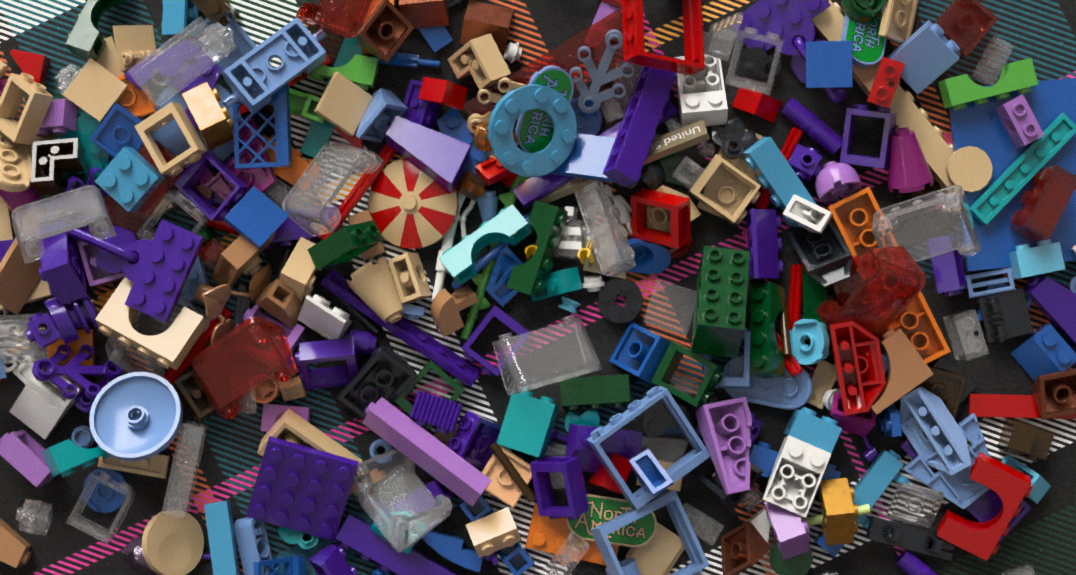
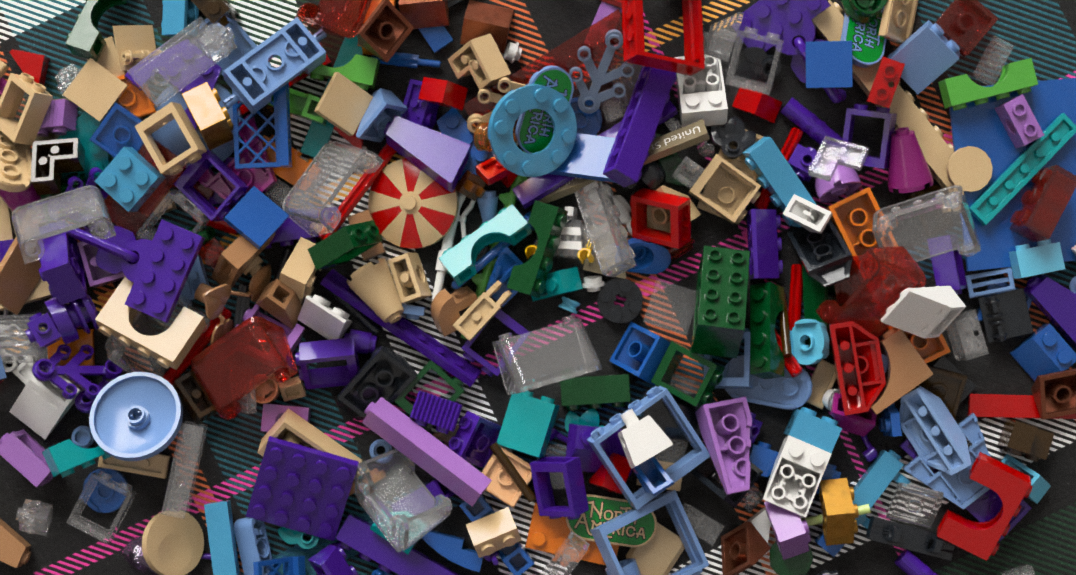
none -> tan hinge [453,280,512,341]
none -> white torso [618,409,673,469]
none -> clear plate [808,136,869,181]
none -> white slope [880,286,966,339]

